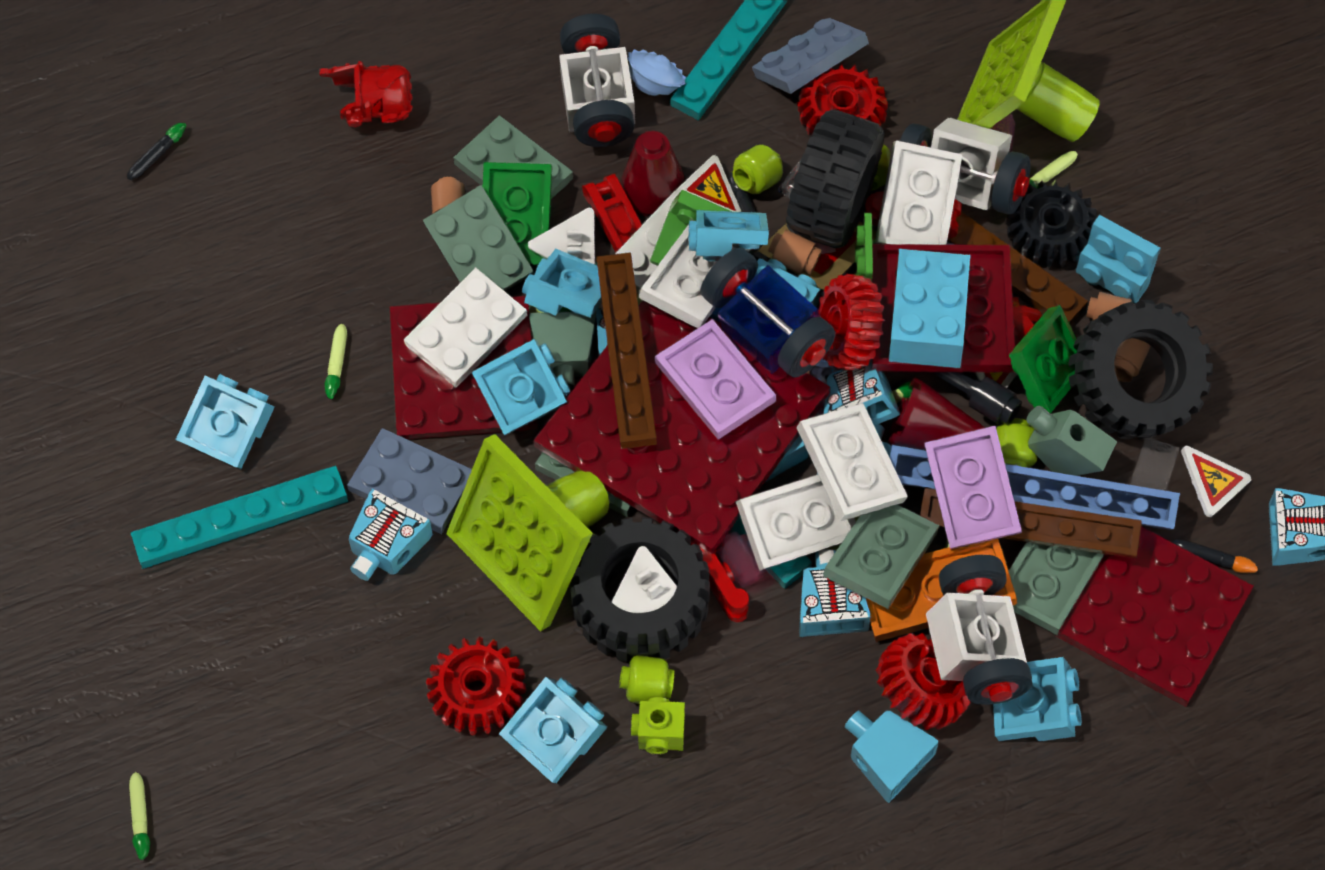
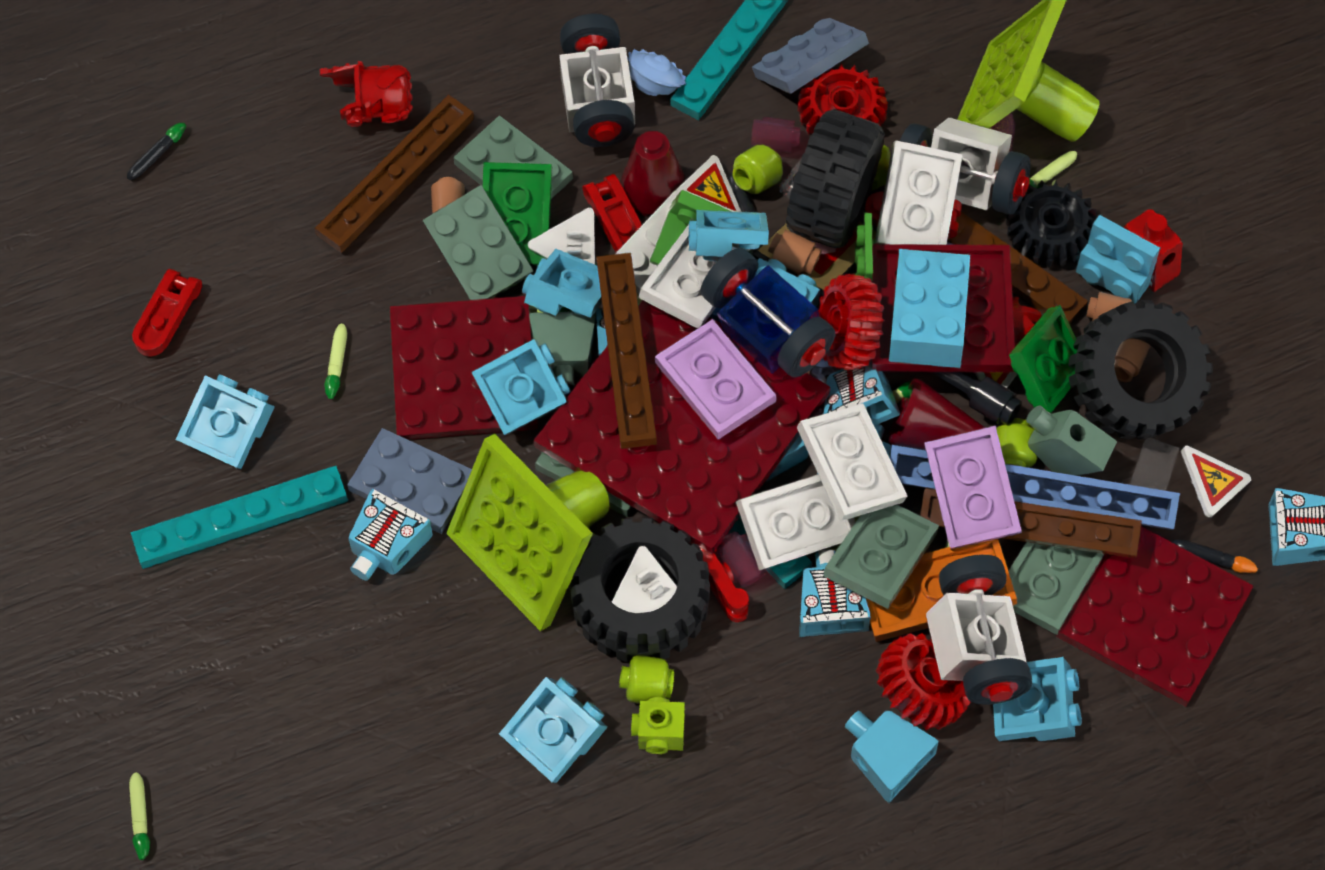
white plate [404,268,527,388] -> none
red gear [426,636,526,736] -> none
none -> red plate [132,269,202,357]
none -> reddish brown plate [315,94,474,253]
none -> clear pink brick [751,116,801,154]
none -> red torso [1123,209,1183,292]

